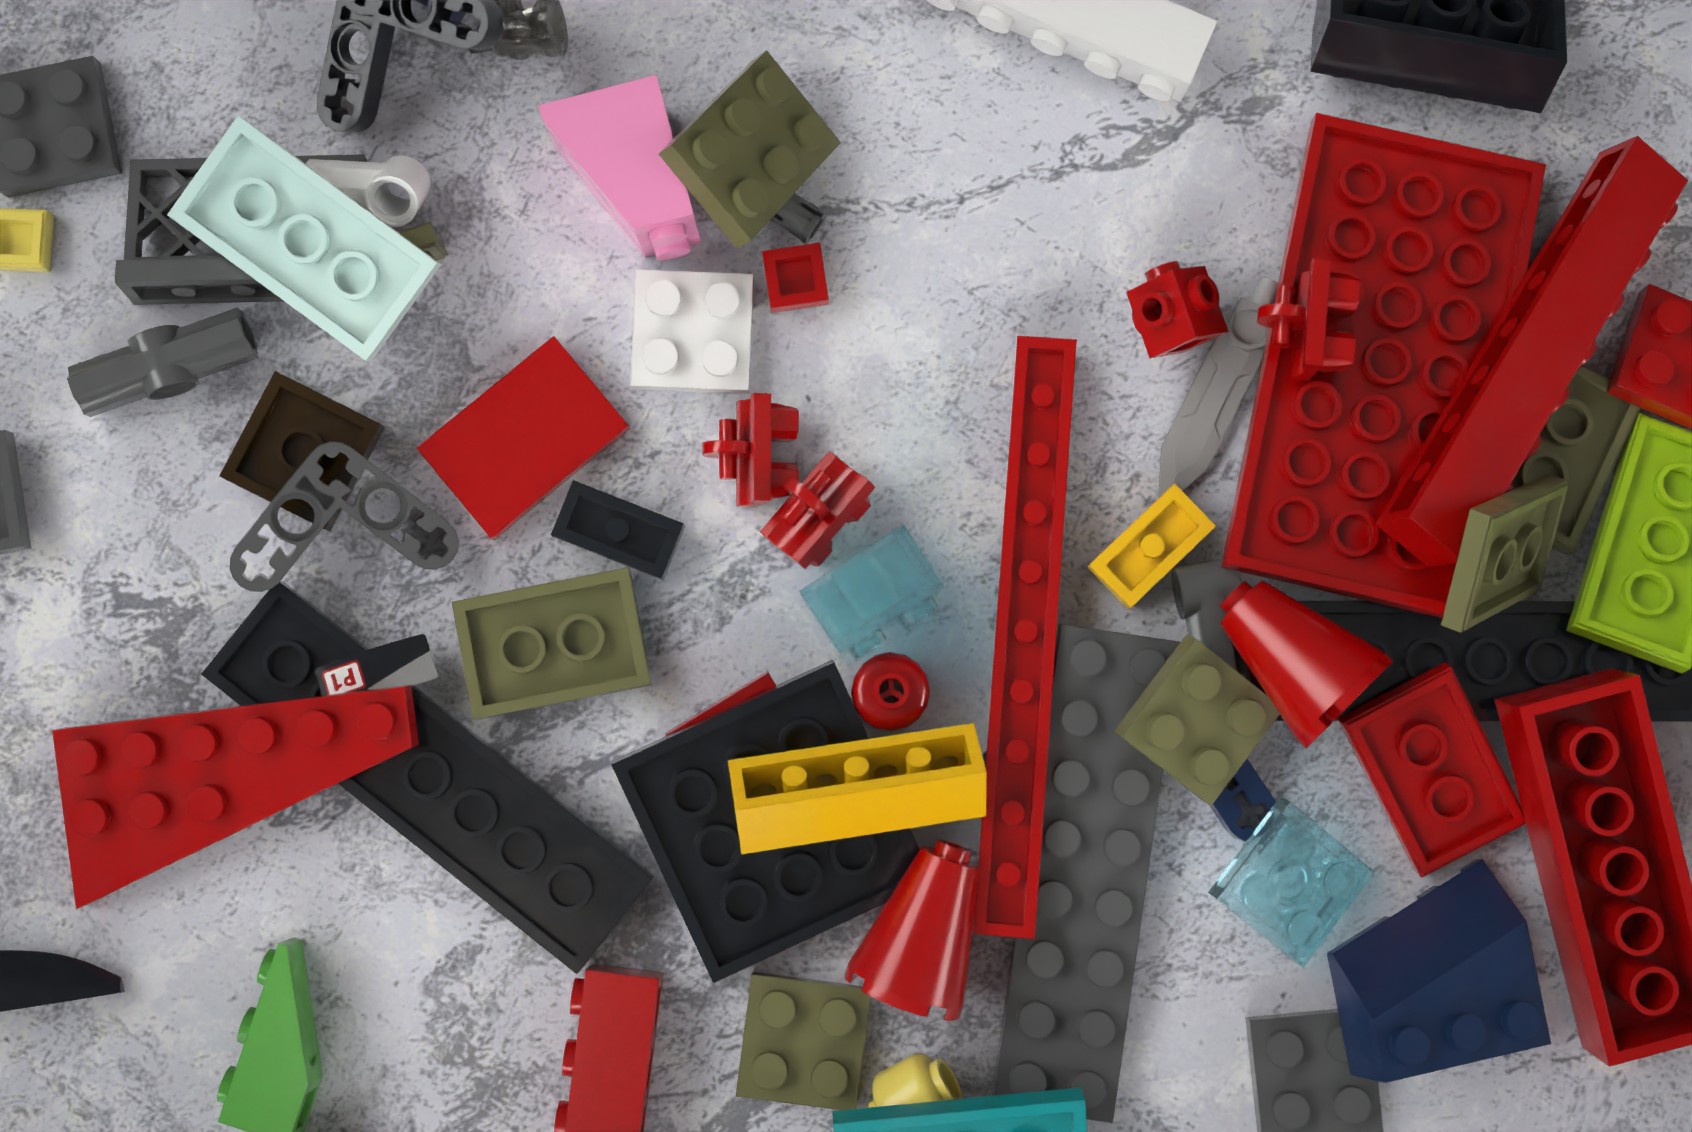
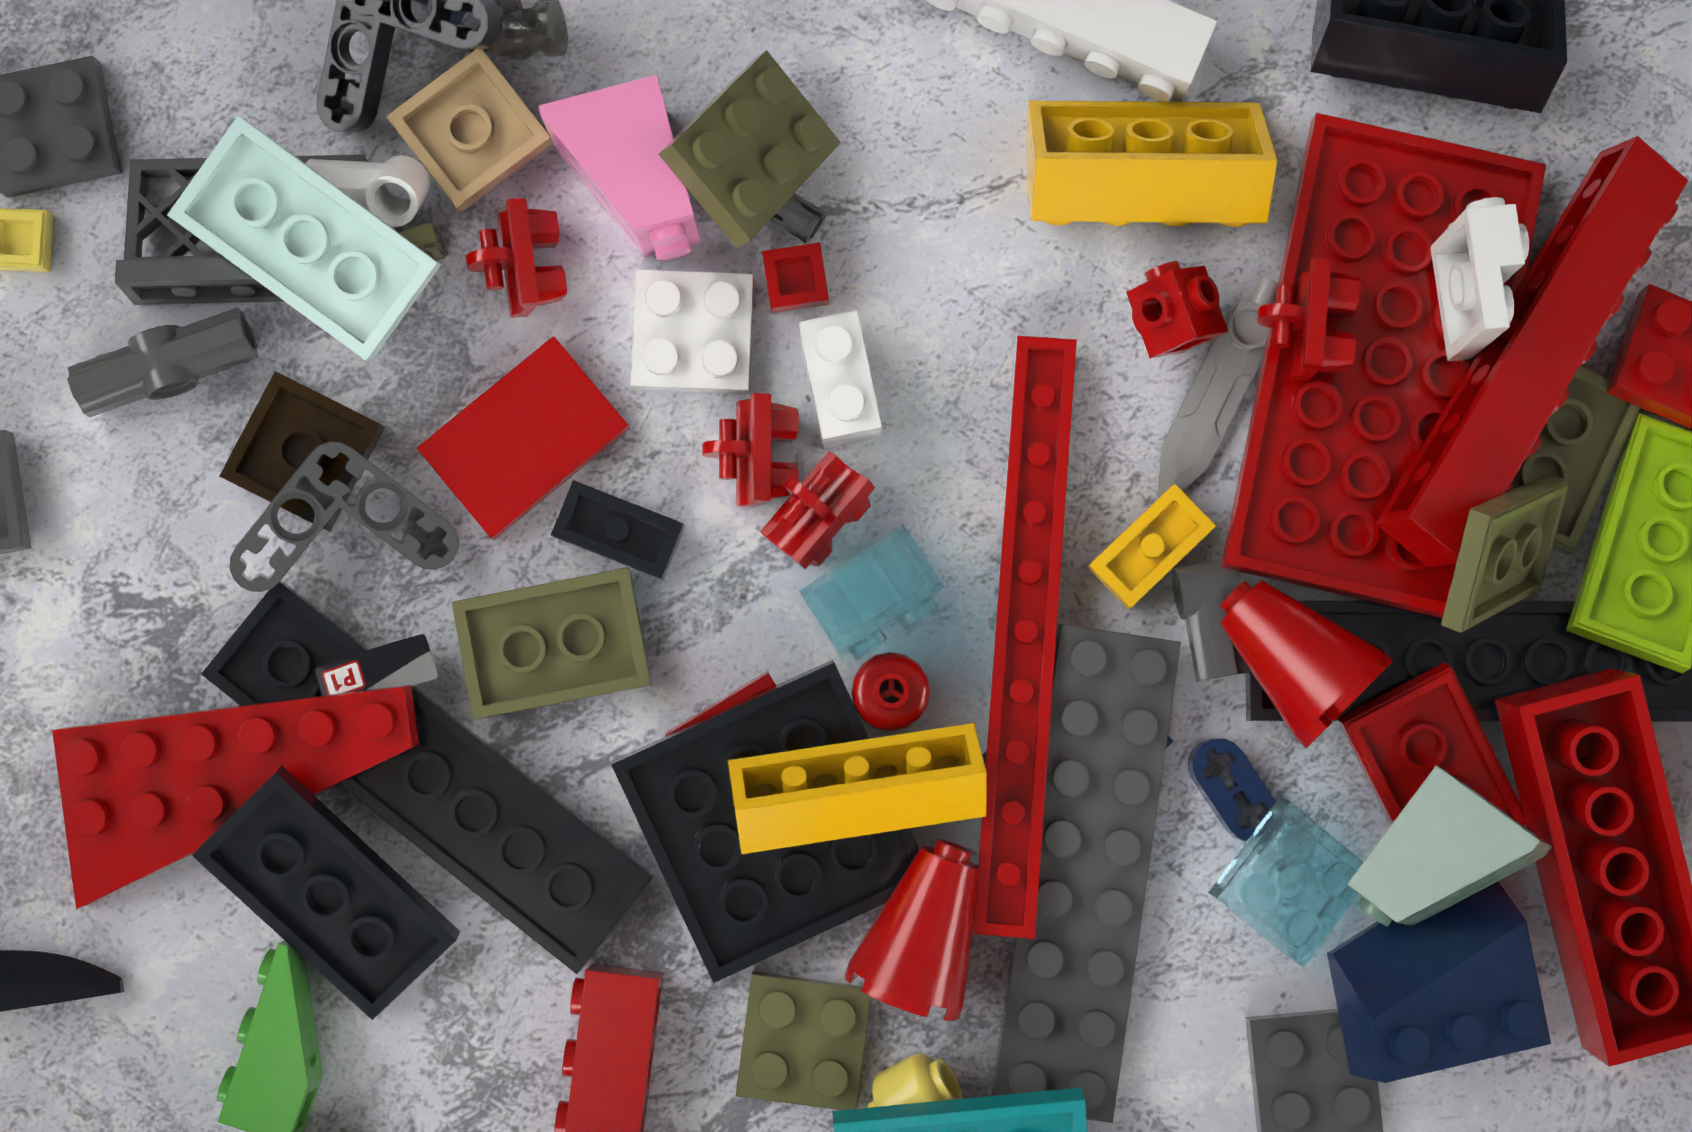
olive plate [1114,634,1280,806] -> none
none -> black plate [192,766,460,1020]
none -> tan plate [386,50,553,214]
none -> red hips [465,198,567,318]
none -> white brick [799,310,882,449]
none -> yellow slope [1027,100,1277,227]
none -> slope [1348,765,1552,927]
none -> white plate [1430,197,1529,361]

